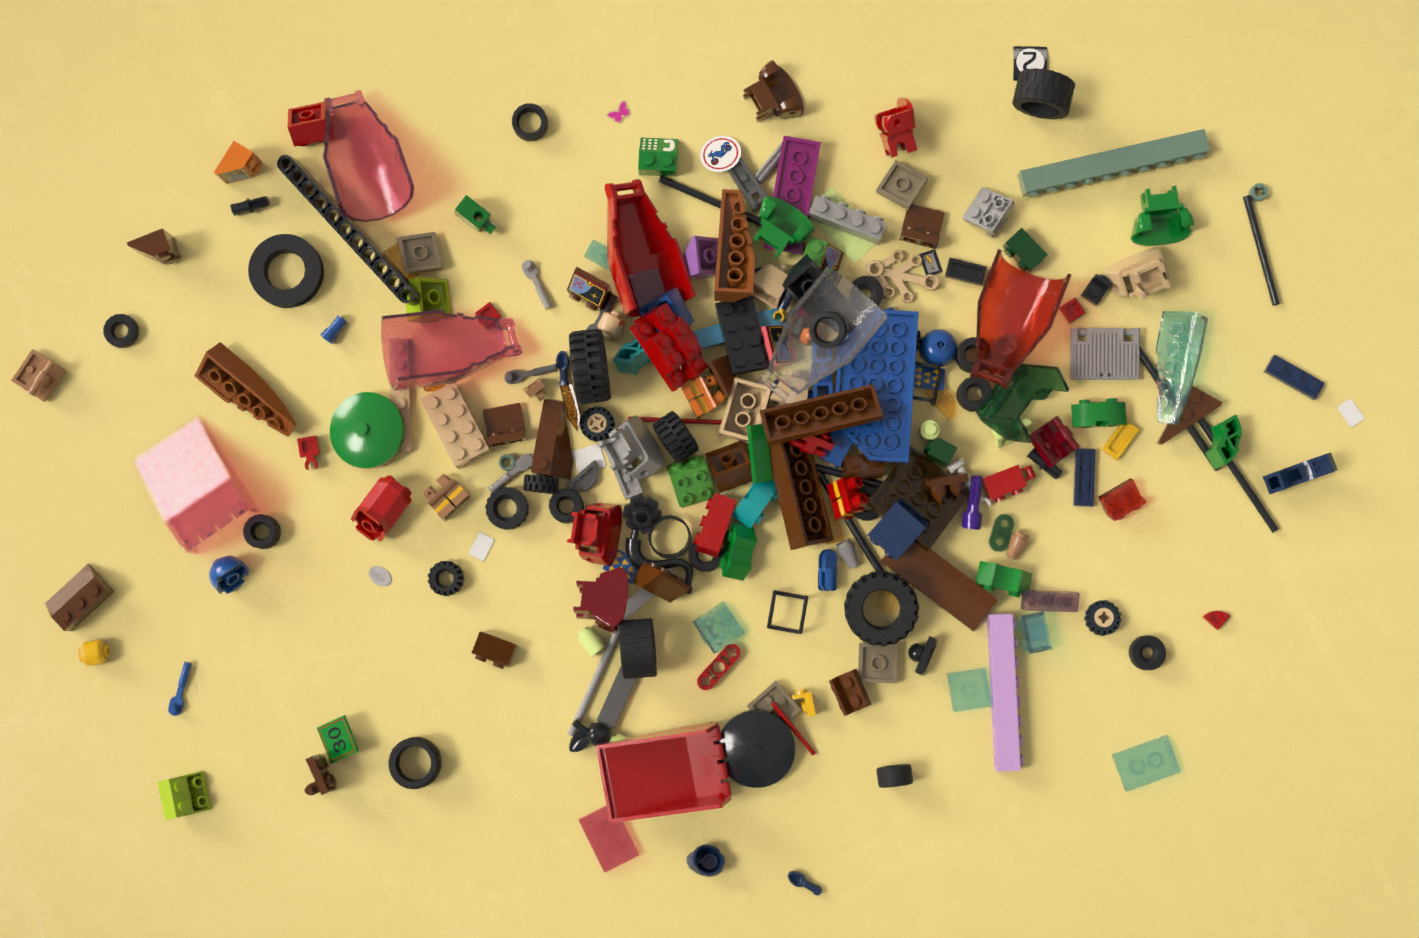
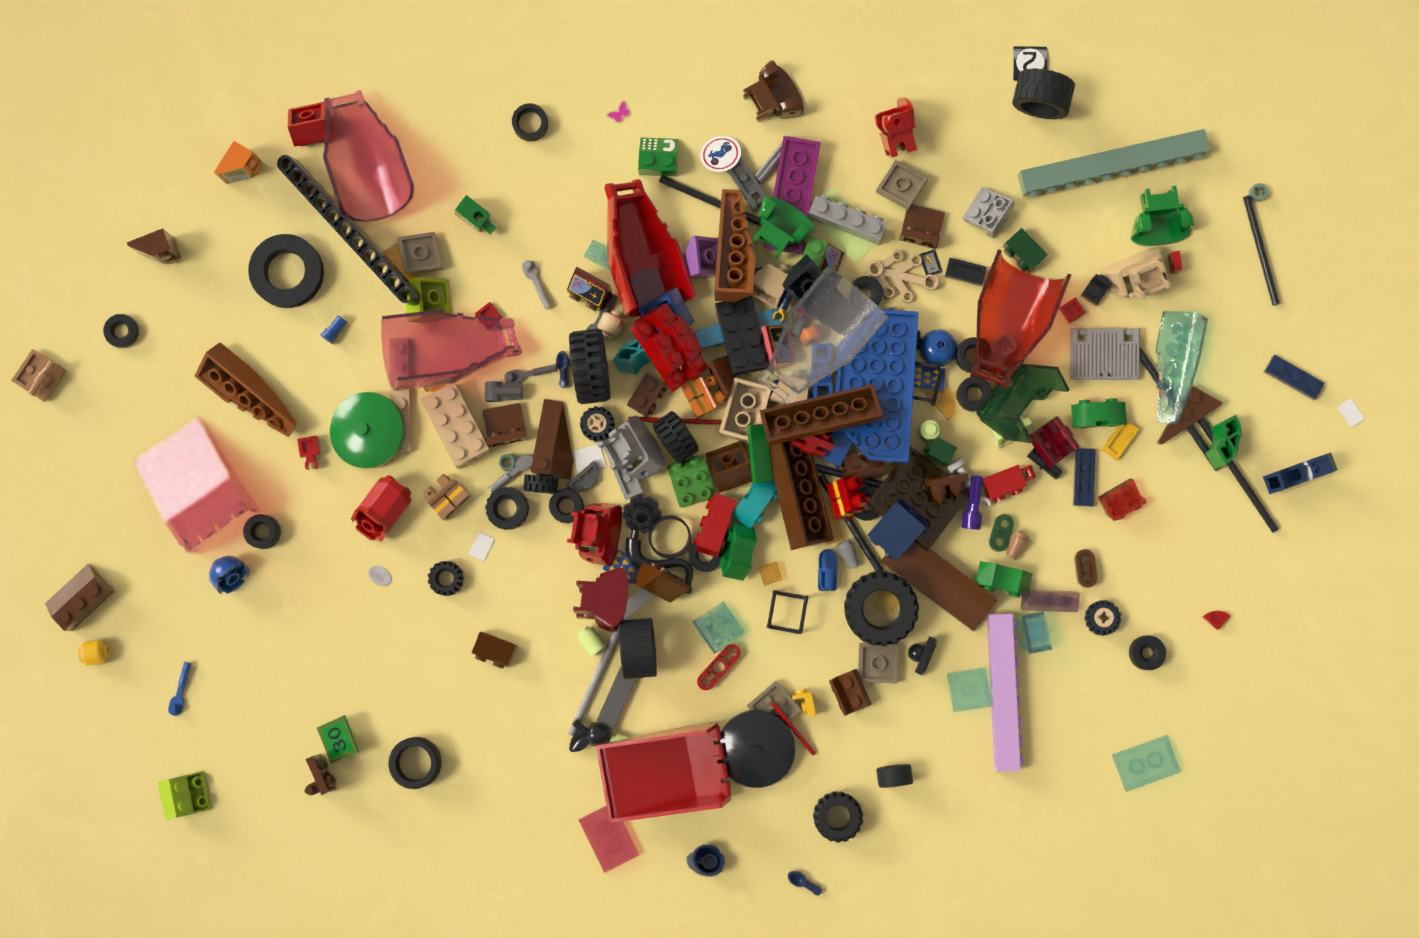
black axle [230,196,270,216] -> none
medium nougat tile [523,378,546,401] -> none
sticker [560,384,580,431] -> none
black tyre [809,311,847,348] -> none
none -> dark grey piece [485,381,523,402]
none -> reddish brown bracket [627,373,667,417]
none -> clear yellow tile [758,562,782,586]
none -> black tyre [813,791,863,843]
none -> reddish brown plate [1074,549,1097,588]
none -> red tile [1168,251,1183,274]

